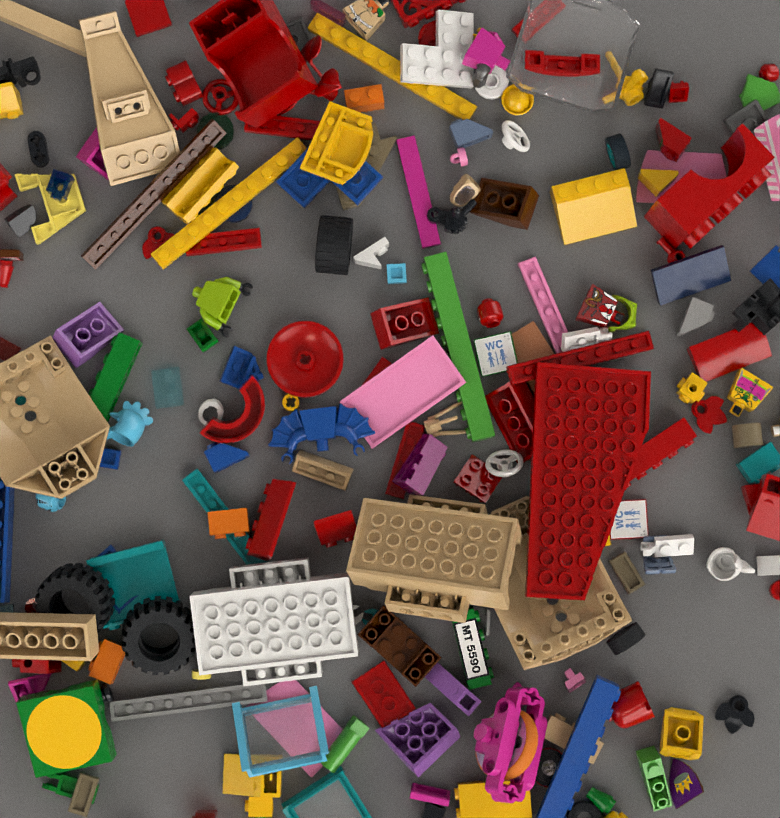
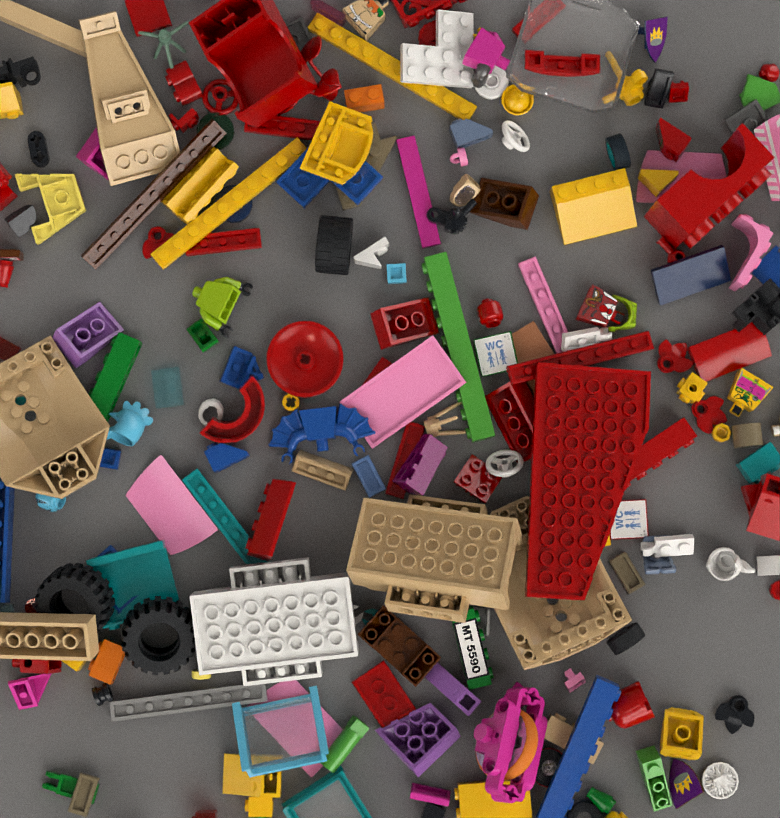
yellow tile [16,679,117,778] -> none
clear blue brick [46,169,75,201] -> none
orange brick [207,508,250,539] -> none
red slope [313,510,356,548] -> none
light grey slope [677,297,715,337] -> none
none -> bright pink sticker [126,455,218,555]
none -> sand green plant [138,21,188,69]
none -> medium blue tile [352,455,386,498]
none -> dark purple shield [636,17,668,63]
none -> red plate [657,339,693,373]
none -> white wheel [701,762,739,799]
none -> yellow tile [711,423,732,443]
none -> bright pink bracket [729,214,773,291]

